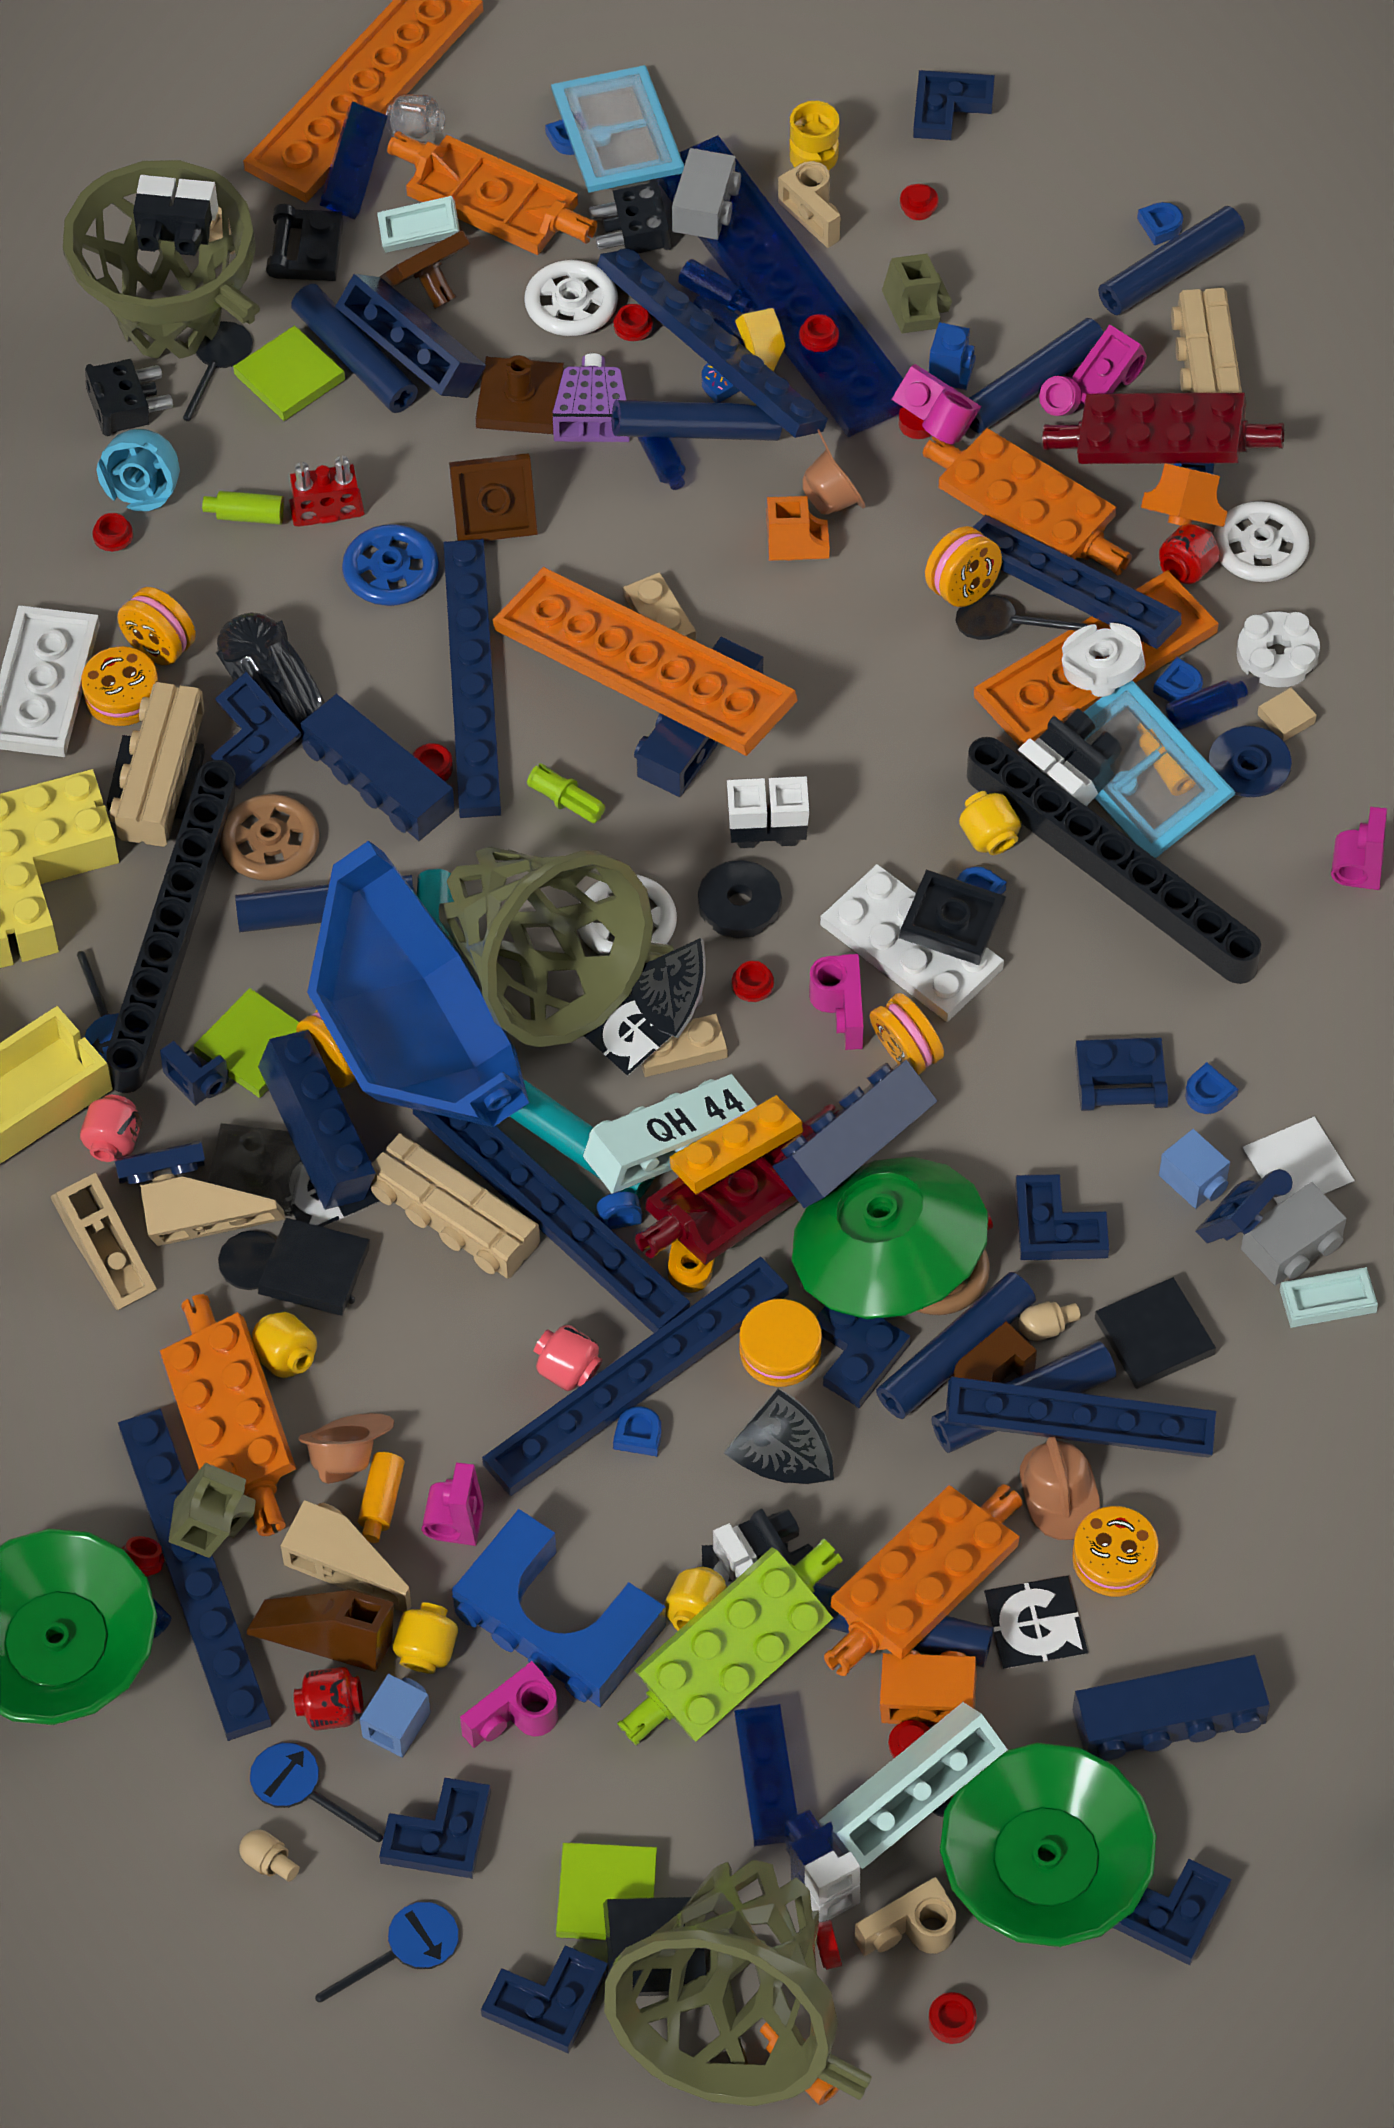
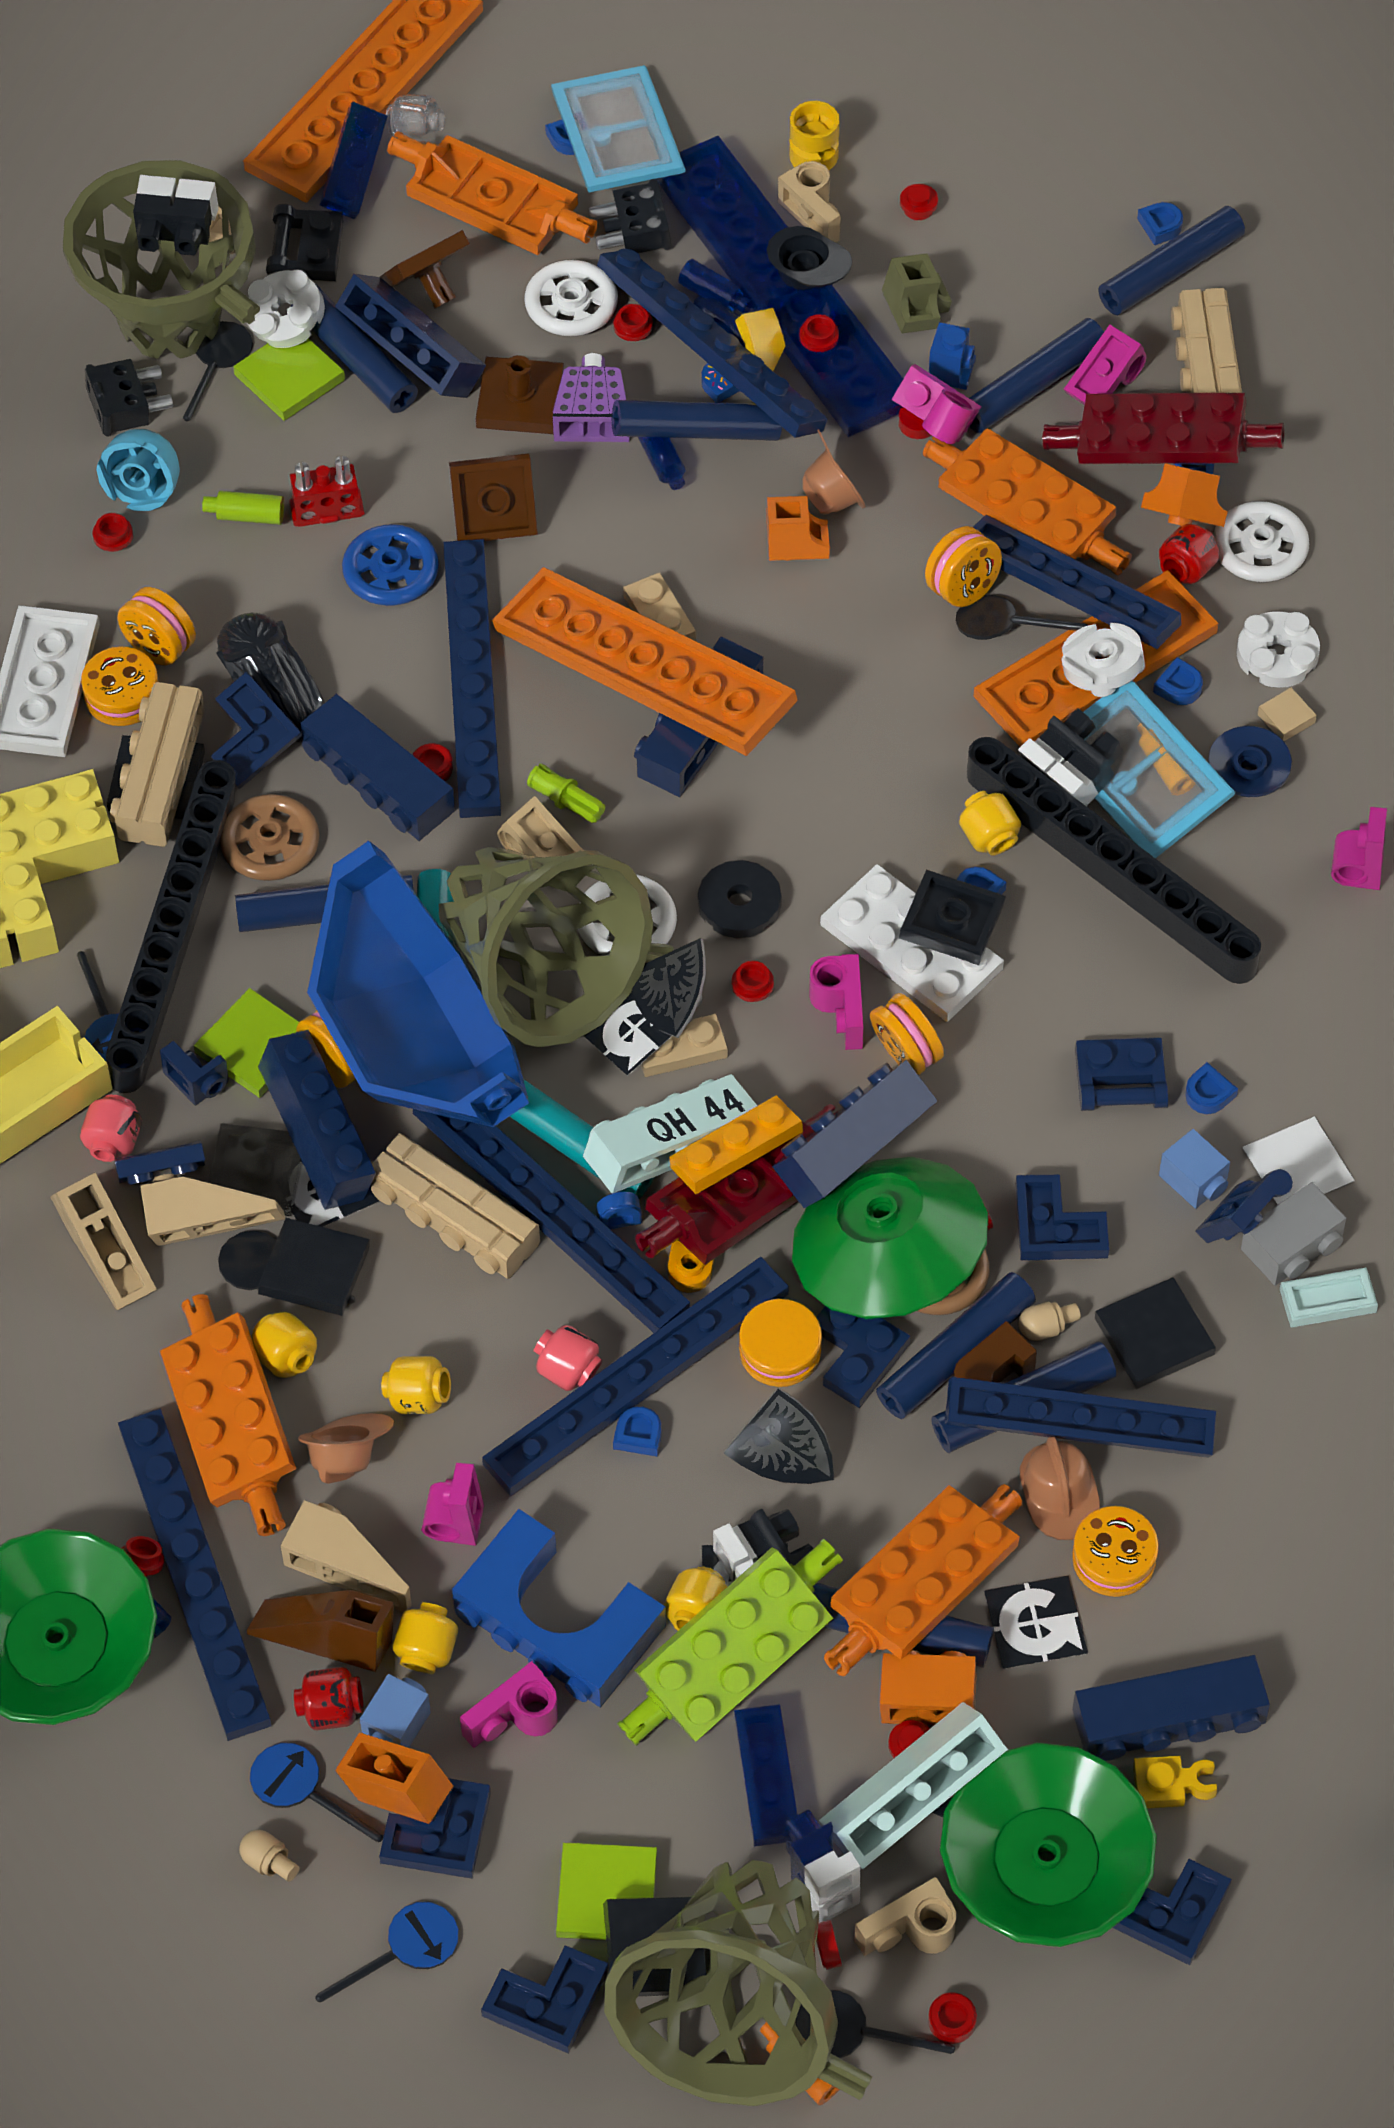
olive brick [168,1463,256,1558] -> none
light orange cylinder [358,1452,405,1543] -> none
light aqua tile [377,196,460,253] -> none
light grey brick [672,148,741,240] -> none
white hips [727,776,809,848] -> none
dark blue plate [913,70,995,141] -> none
dark pink tile [1039,376,1081,416] -> none
clear blue cylinder [1165,680,1248,731] -> none
none -> white plate [247,270,325,348]
none -> orange brick [335,1732,453,1824]
none -> yellow head [381,1356,451,1414]
none -> tan plate [497,796,584,857]
none -> black piece [767,226,853,291]
none -> black piece [796,1990,955,2058]
none -> yellow plate [1133,1756,1217,1808]

